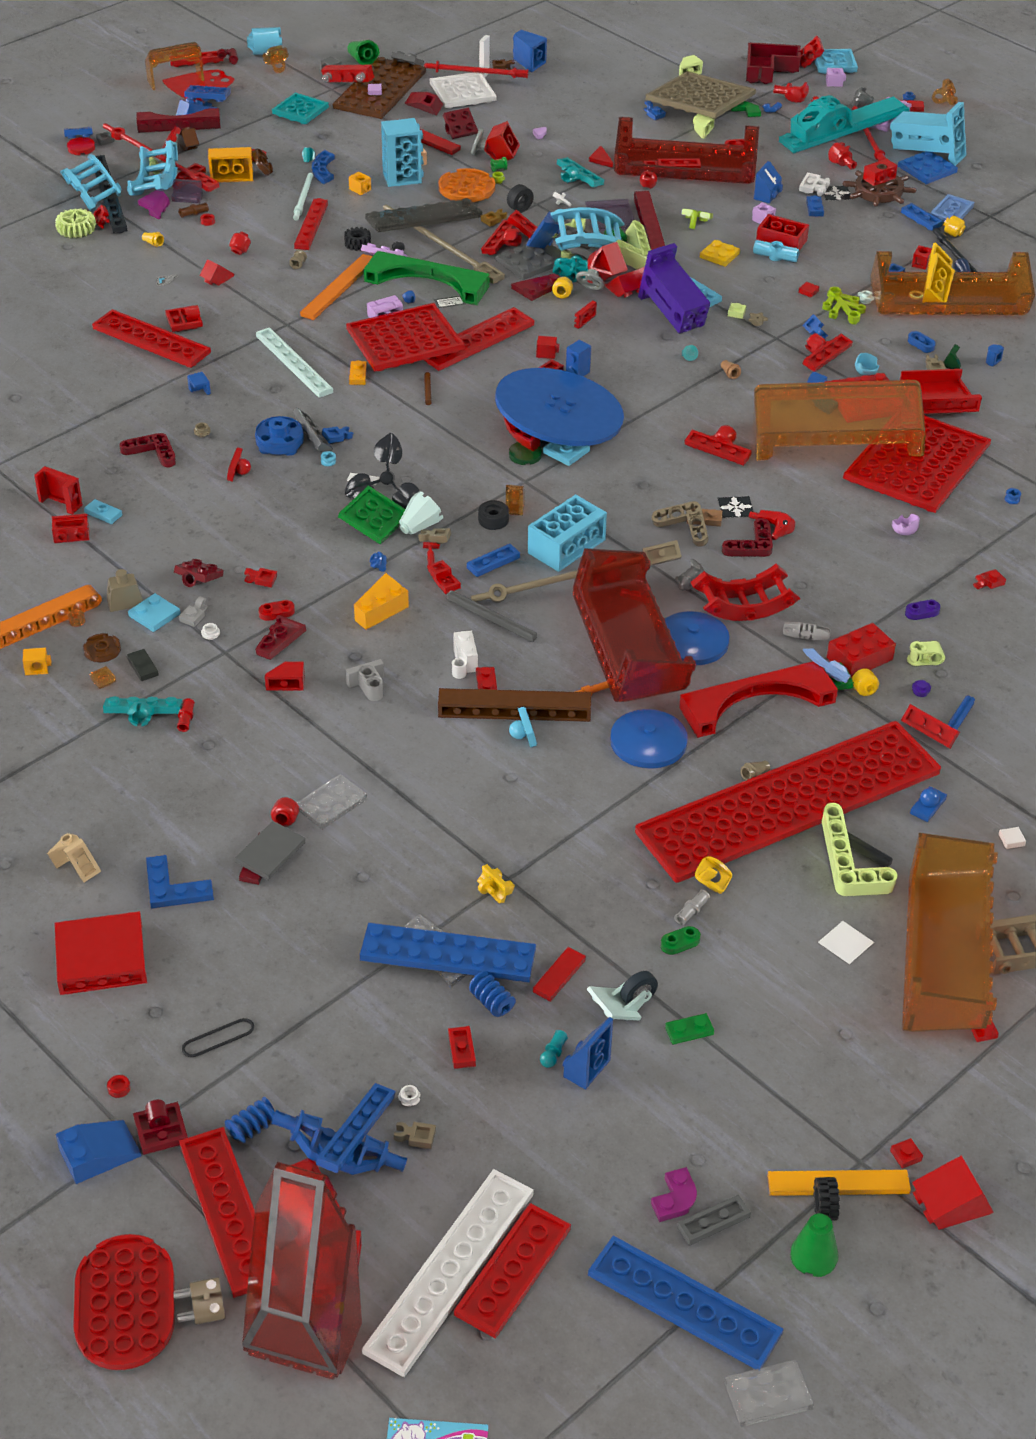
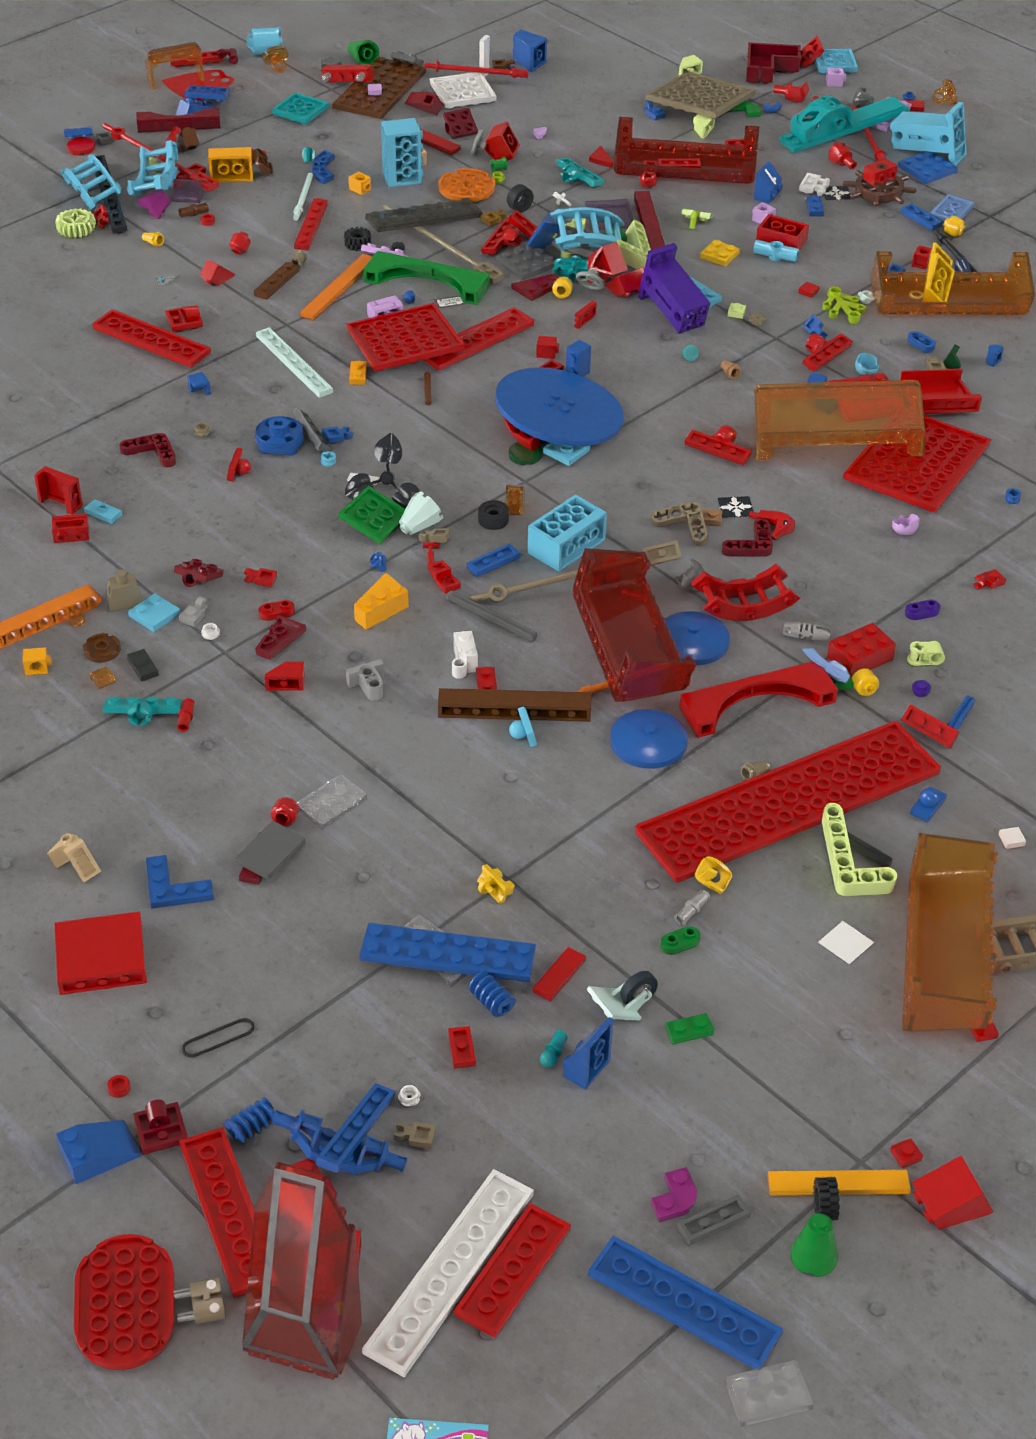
none -> reddish brown plate [254,262,299,300]

